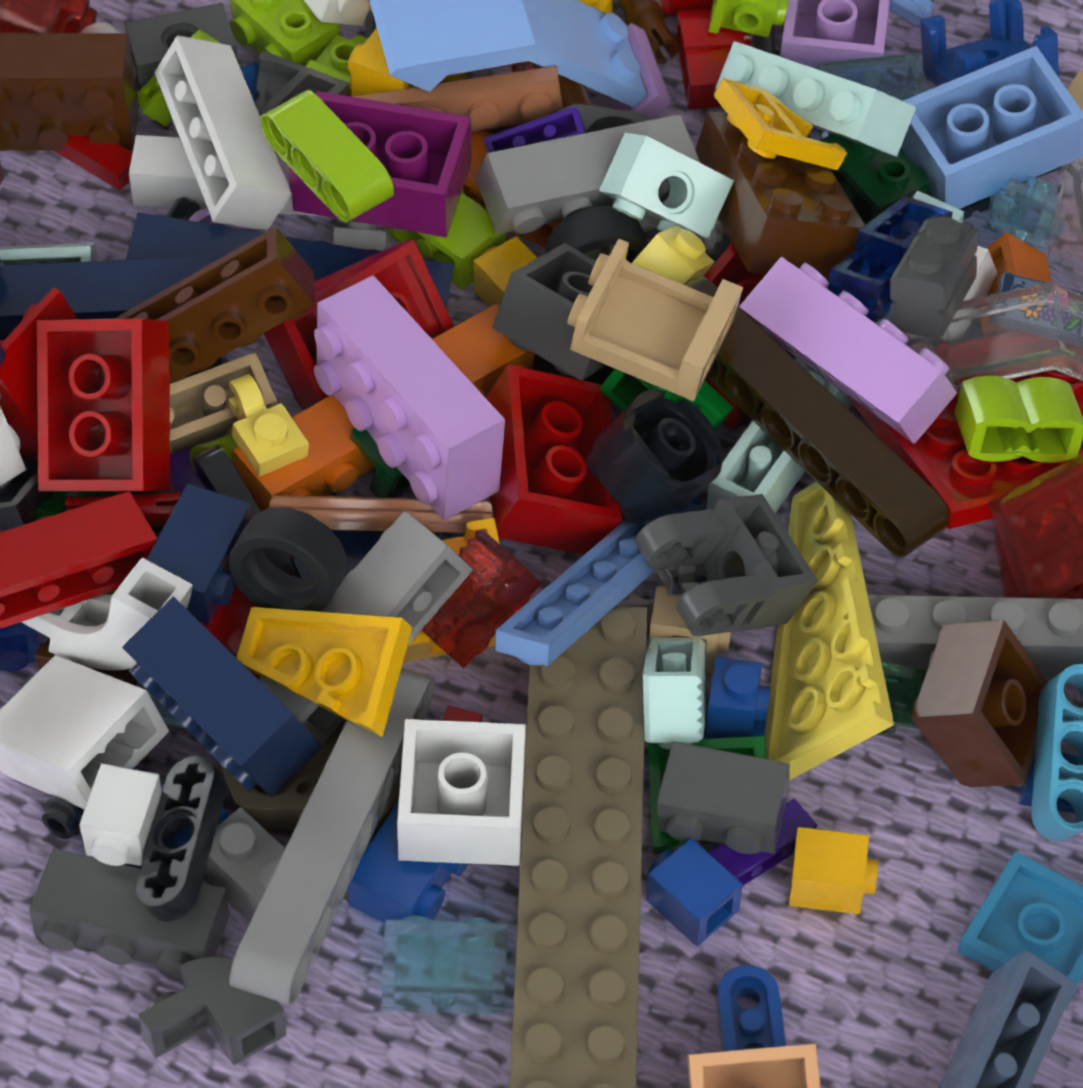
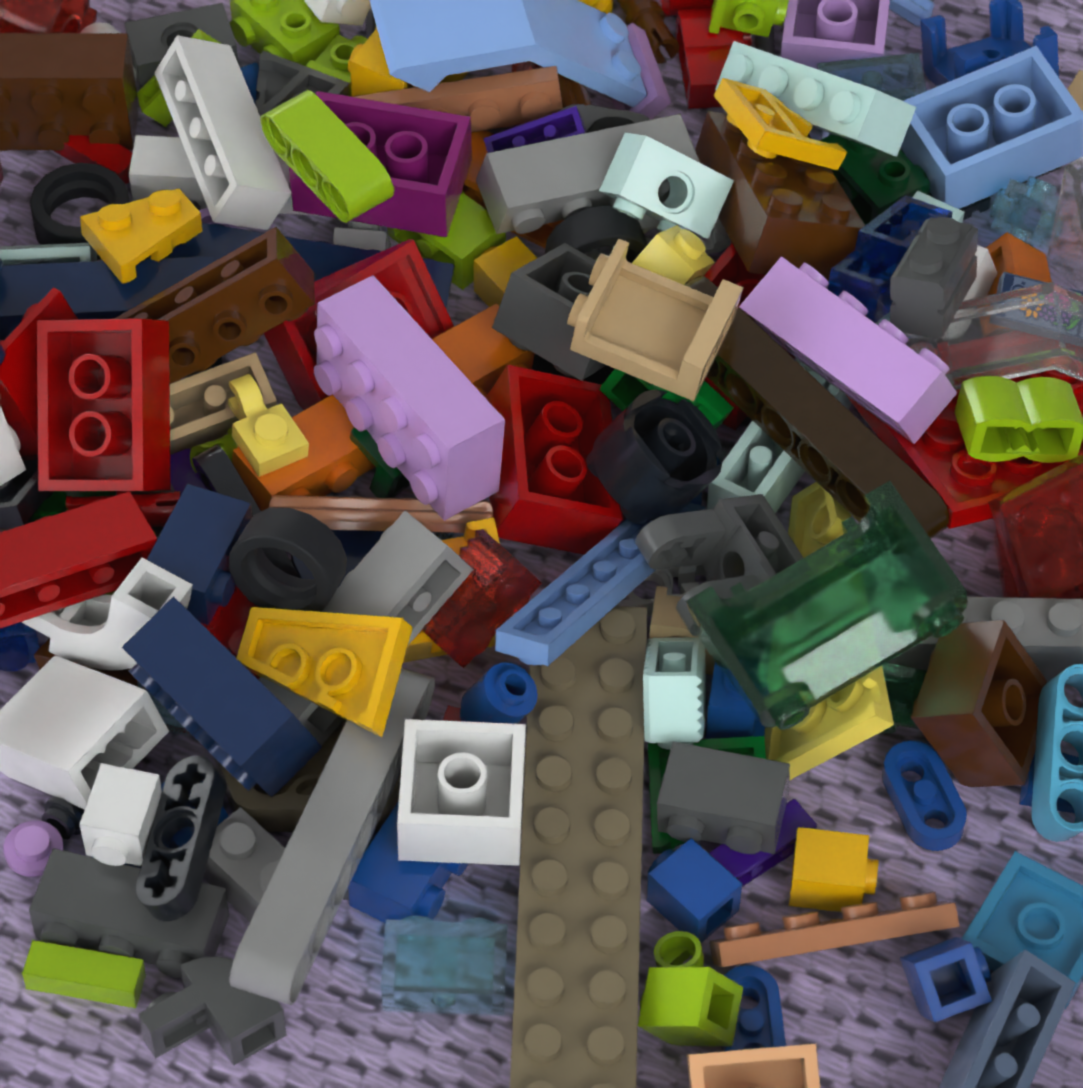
none -> lavender plate [3,821,64,877]
none -> lime piece [22,940,146,1009]
none -> black tyre [30,163,130,260]
none -> yellow wing [80,188,202,284]
none -> blue brick [460,662,537,724]
none -> lime brick [638,967,743,1046]
none -> lime hinge [653,931,704,967]
none -> clear green windscreen [686,481,968,730]
none -> nougat plate [709,892,960,967]
none -> blue plate [882,741,967,851]
none -> blue brick [900,937,992,1023]

